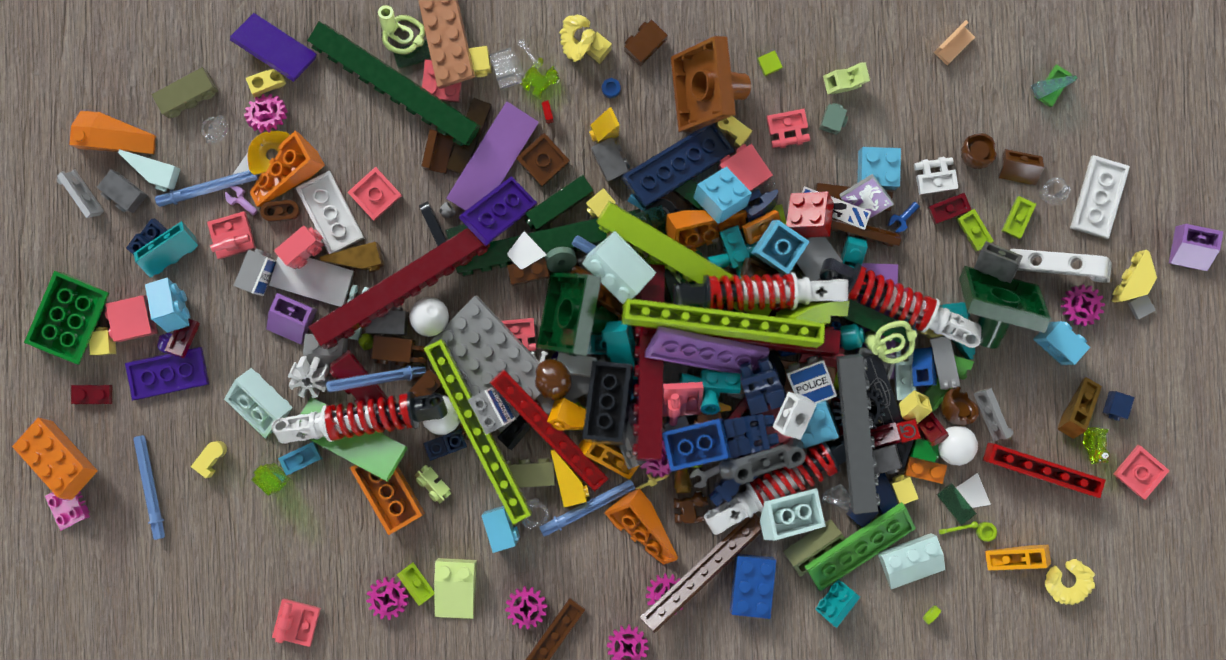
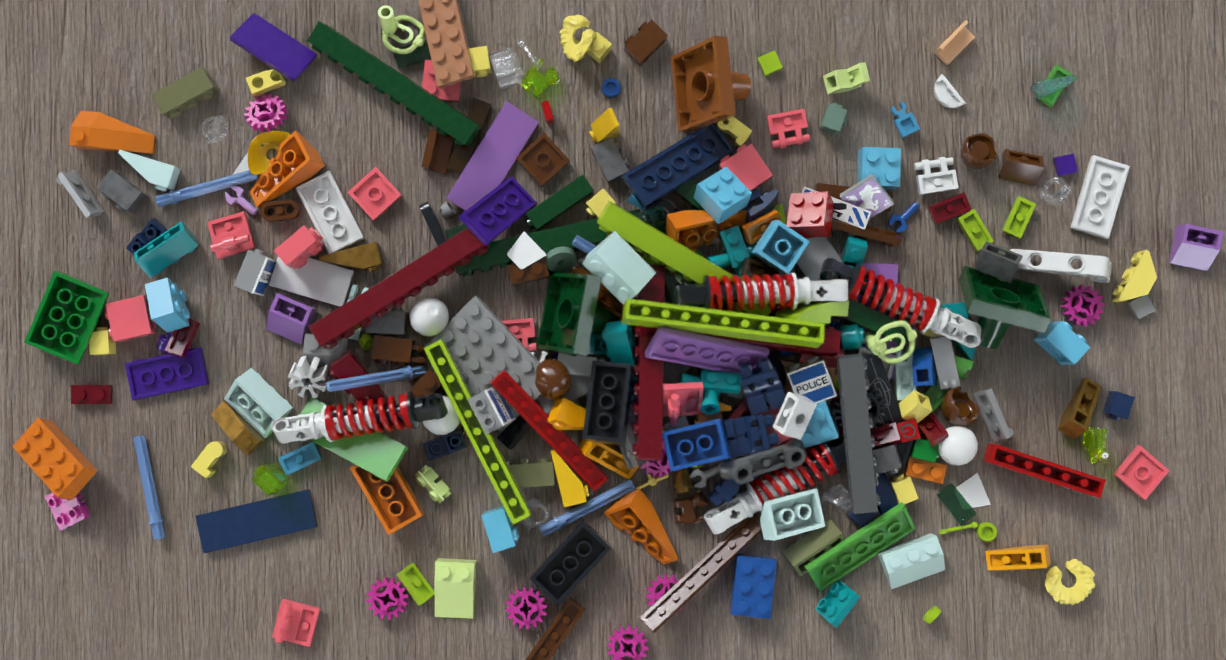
none -> dark blue tile [195,489,318,554]
none -> pearl gold slope [210,400,266,455]
none -> black brick [530,519,612,605]
none -> dark azure plate [890,102,920,139]
none -> white tile [934,74,966,109]
none -> dark purple tile [1053,153,1078,177]

